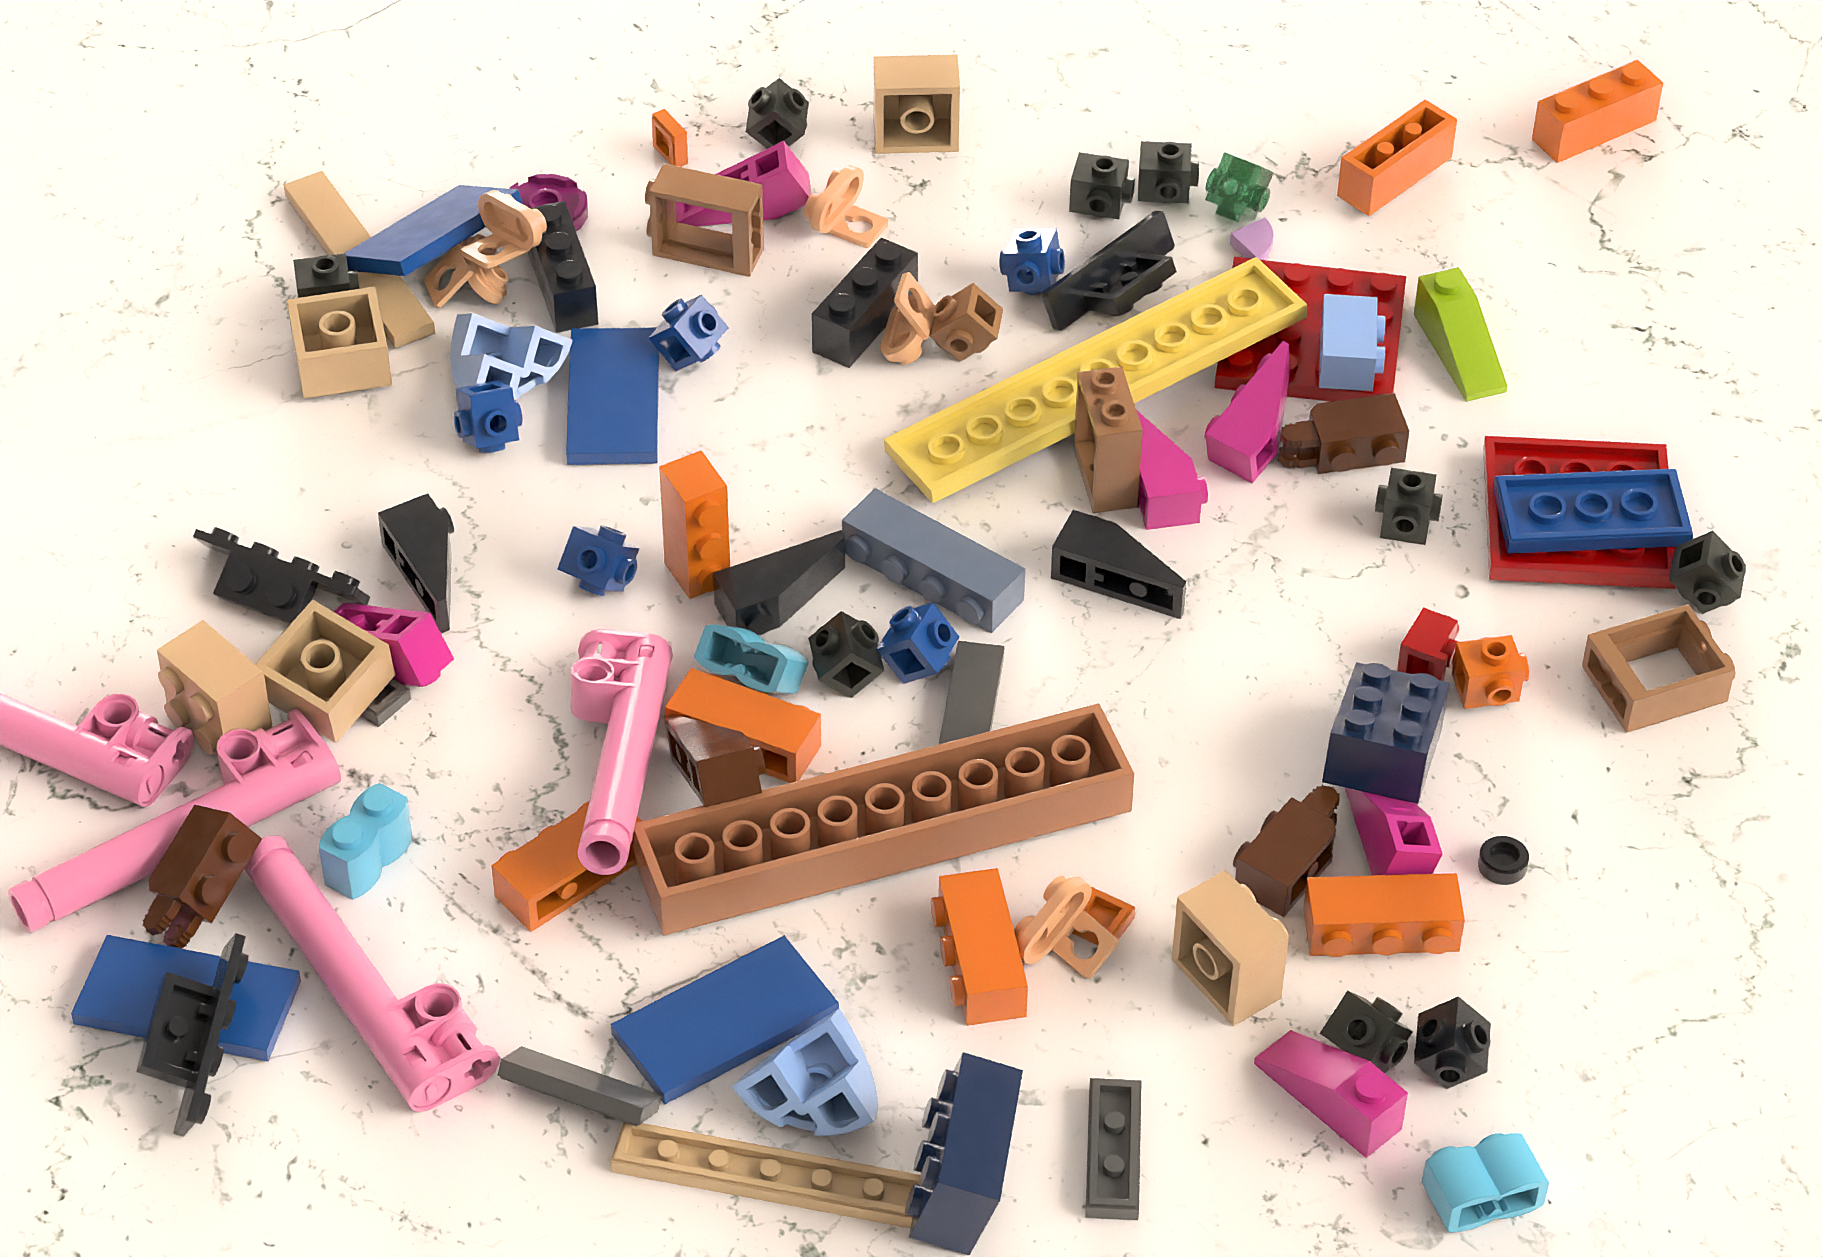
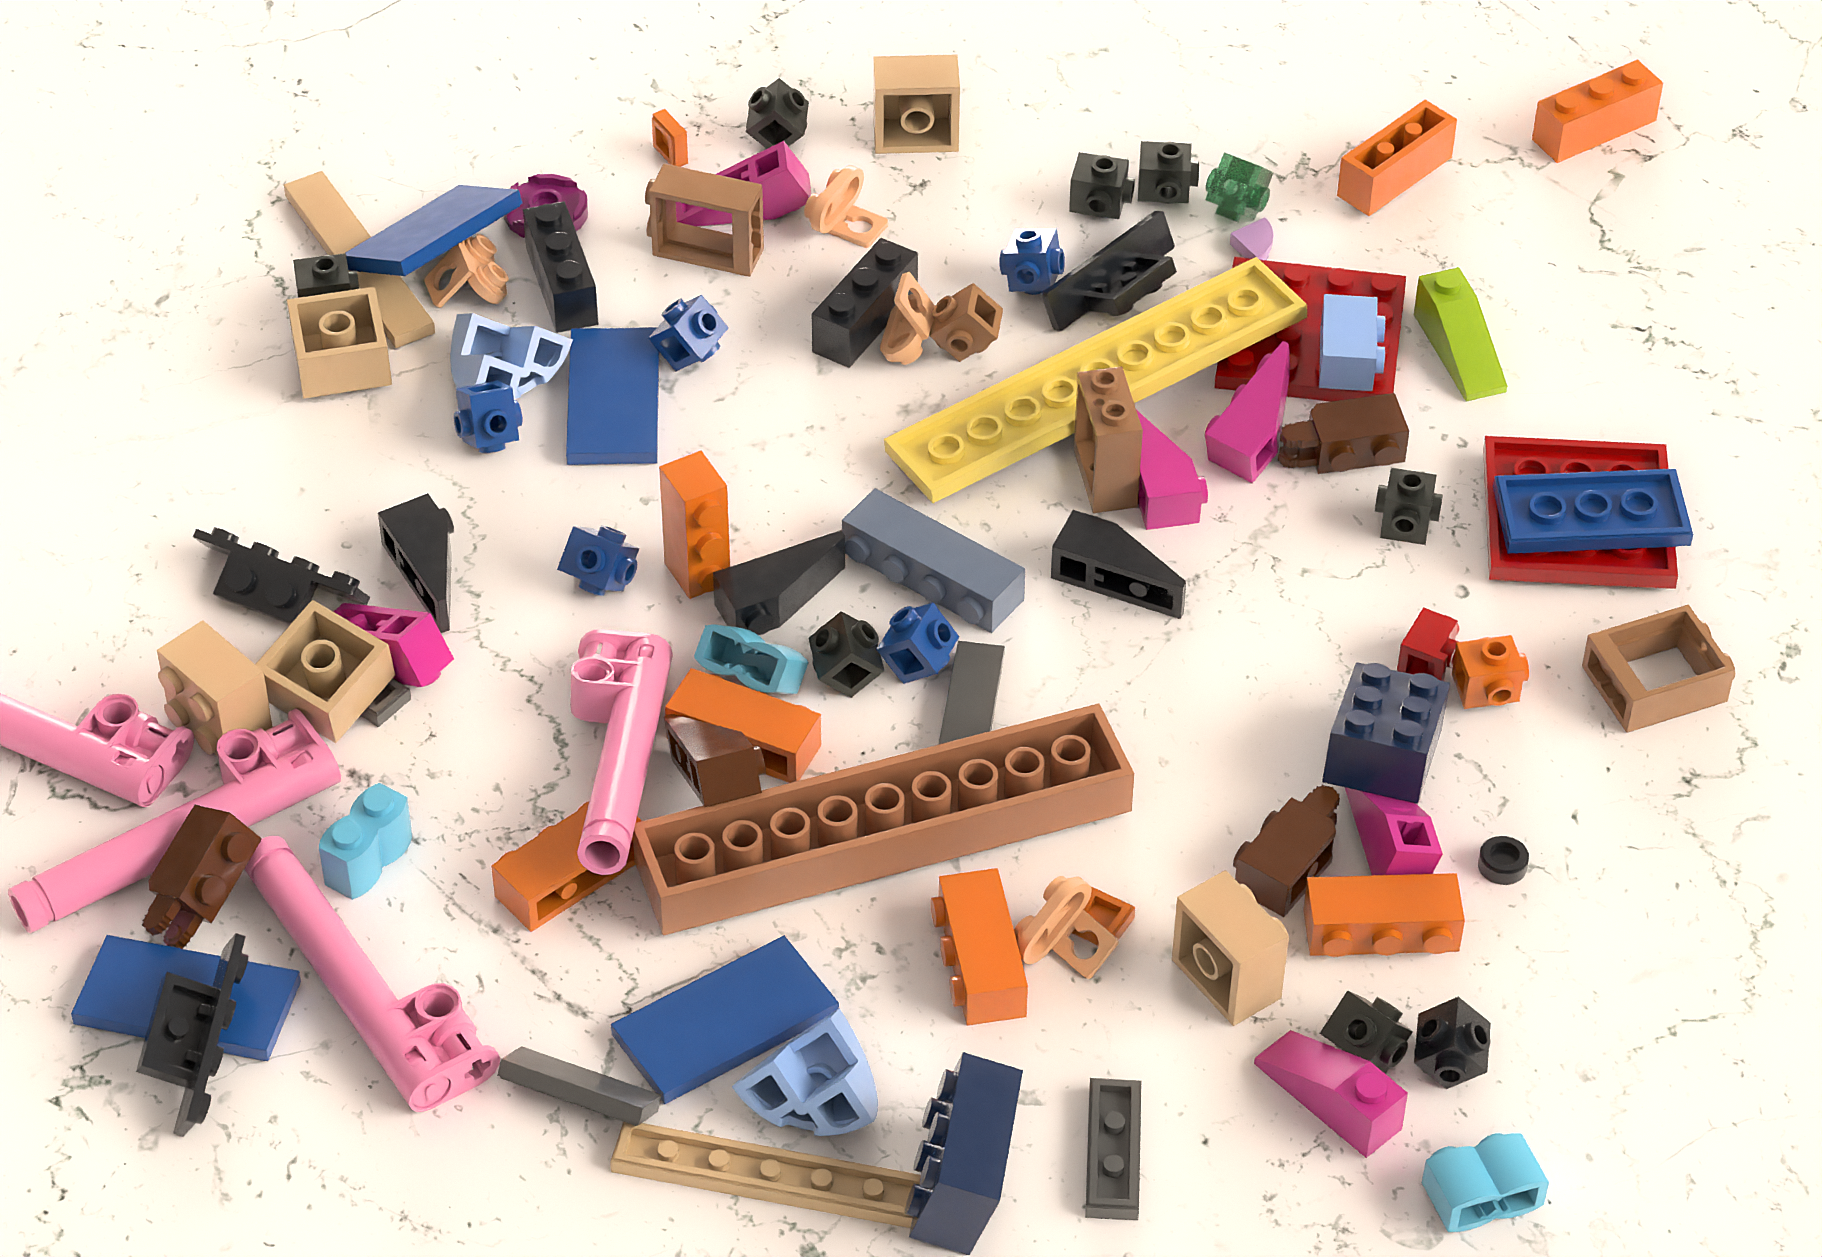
light nougat bracket [461,190,547,269] -> none
pearl dark grey brick [1669,530,1746,614] -> none

